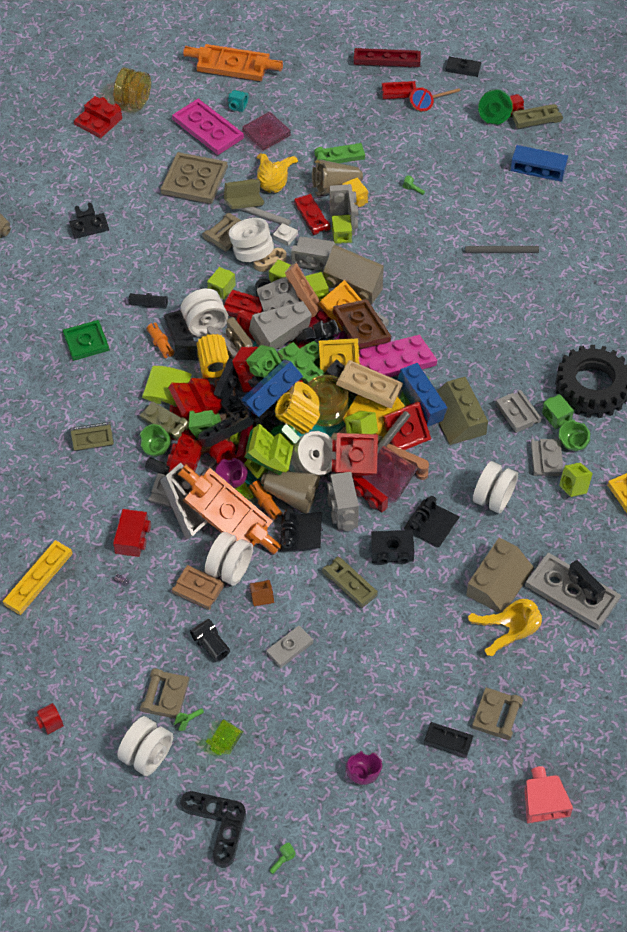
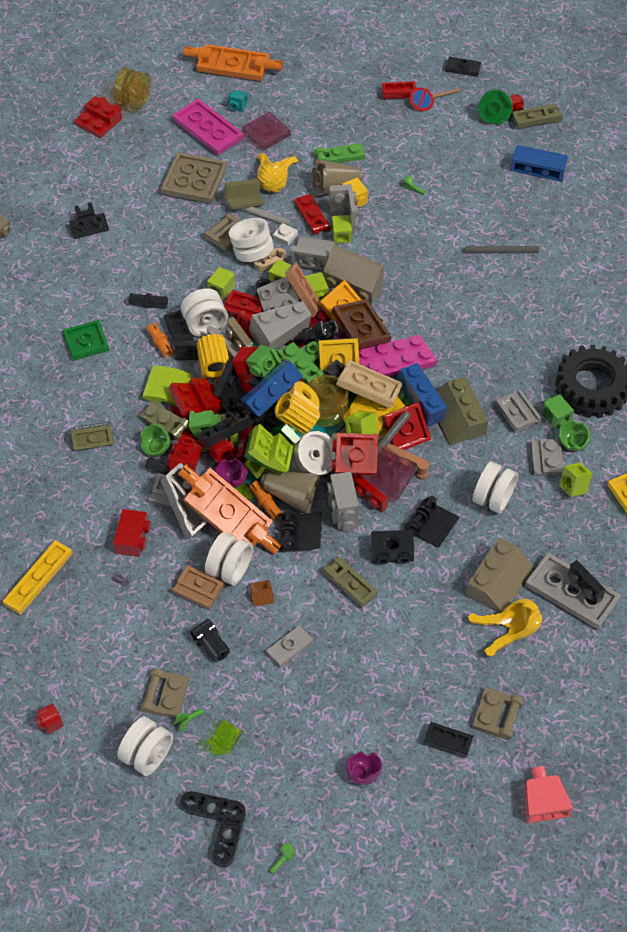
dark red plate [354,48,421,67] -> none

